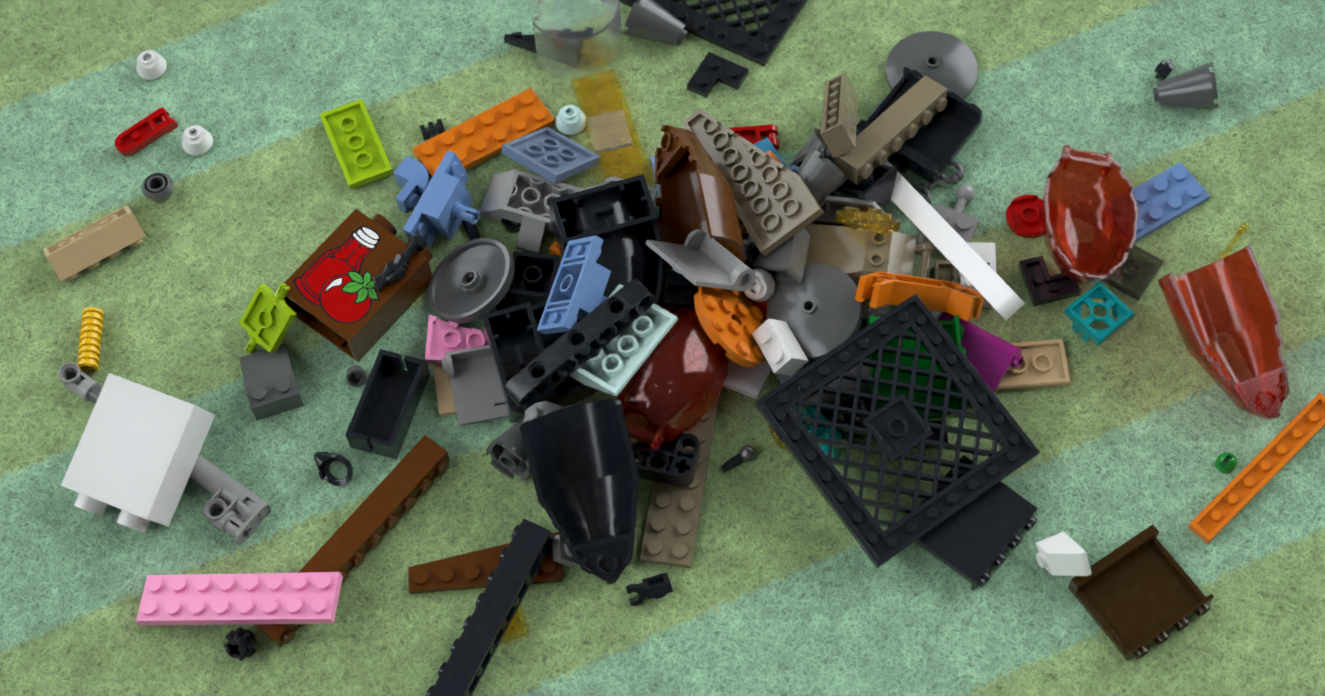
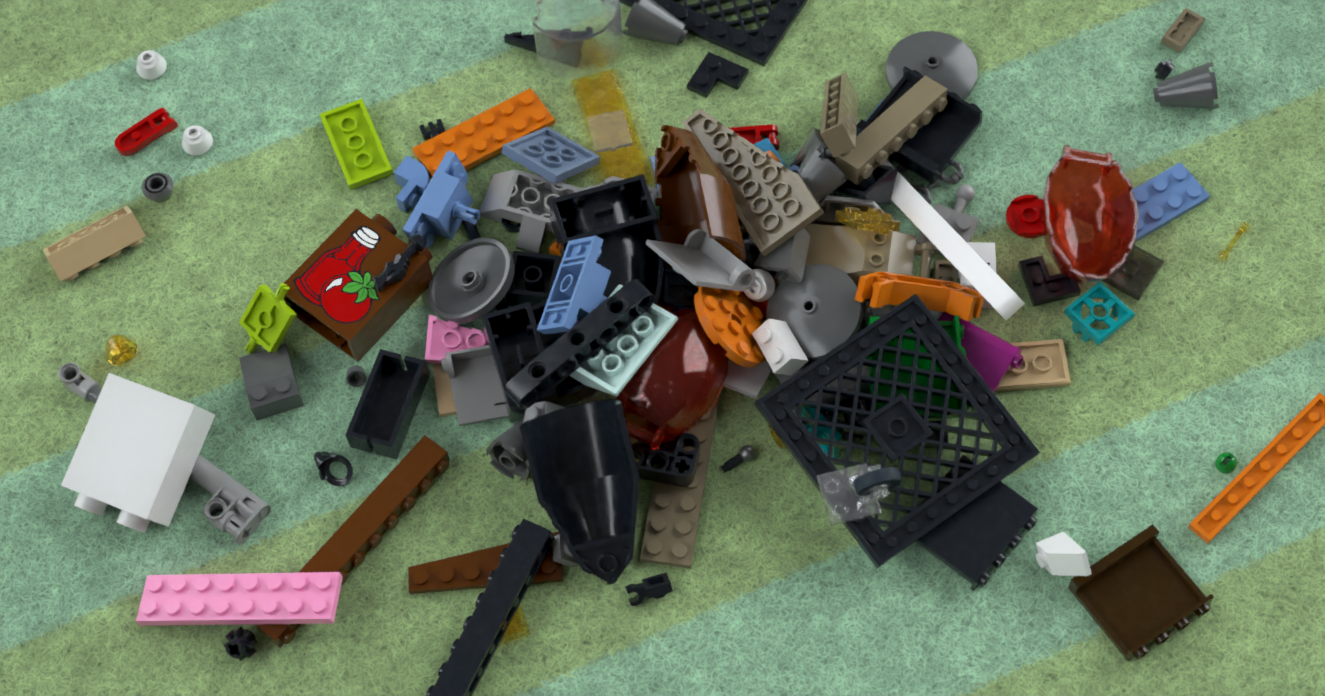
yellow piece [77,307,104,373] -> none
light aqua cone [555,105,587,135] -> none
clear red windscreen [1158,245,1290,420] -> none
none -> clear yellow cone [105,334,138,366]
none -> clear plate [816,463,901,526]
none -> dark tan plate [1161,8,1205,53]

